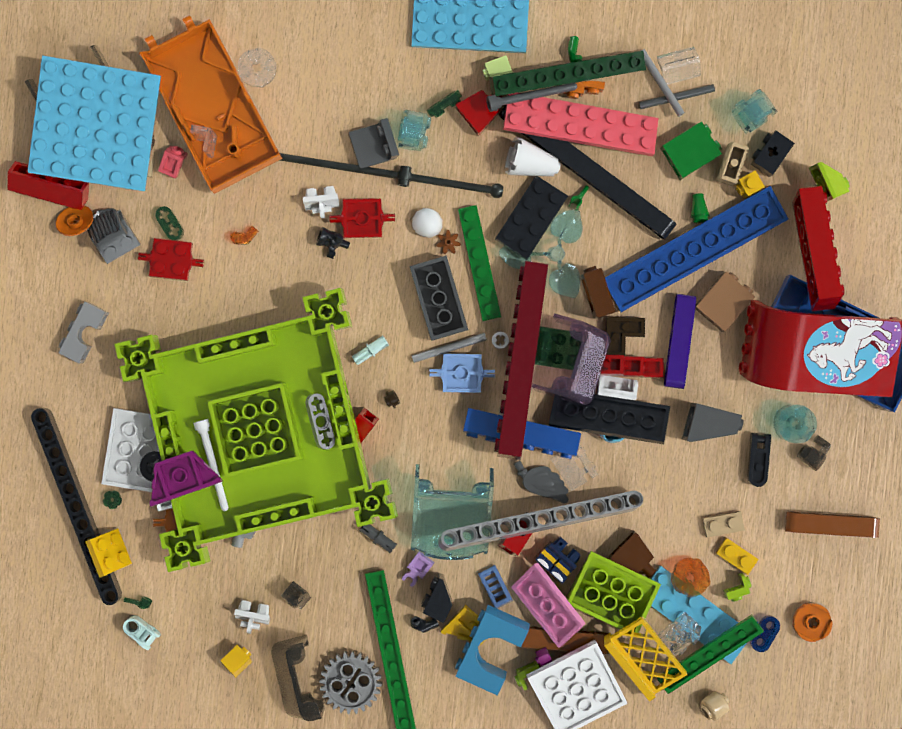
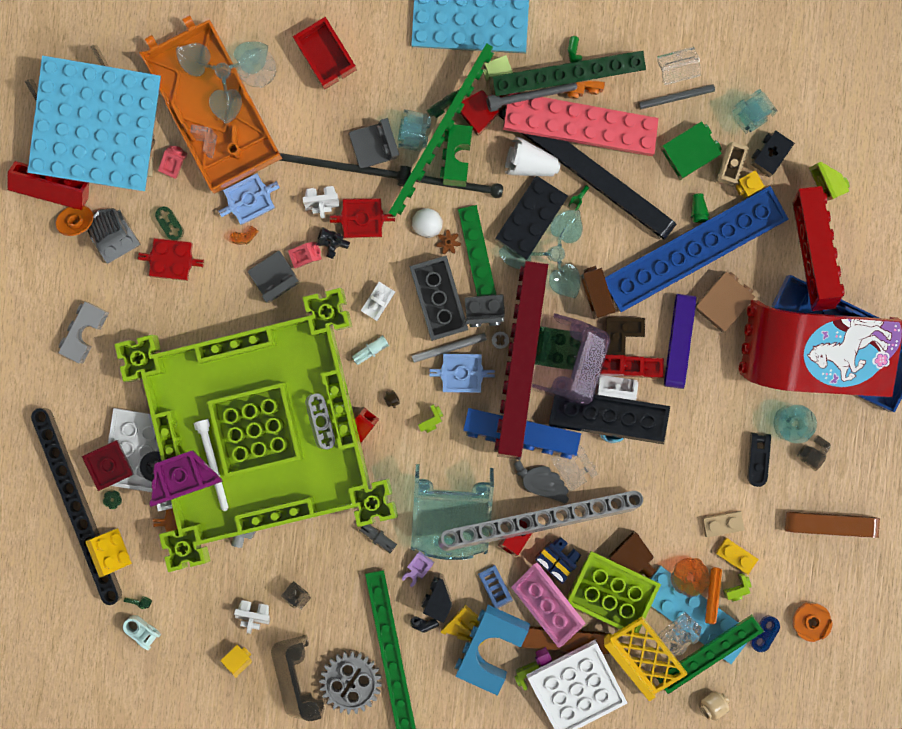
light grey bar [641,49,685,117] -> none
dark grey slope [682,402,744,442] -> none
none -> dark red plate [82,440,134,491]
none -> clear light blue plant [176,42,268,124]
none -> light blue plate [218,173,280,225]
none -> dark grey bracket [248,251,300,303]
none -> coral bracket [288,242,322,269]
none -> red piece [292,16,357,90]
none -> white hips [361,282,395,321]
none -> green plate [389,43,494,217]
none -> lime bracket [418,404,444,433]
none -> green arch [440,124,473,187]
none -> dark grey bracket [465,294,505,327]
none -> orange axle [705,567,722,624]

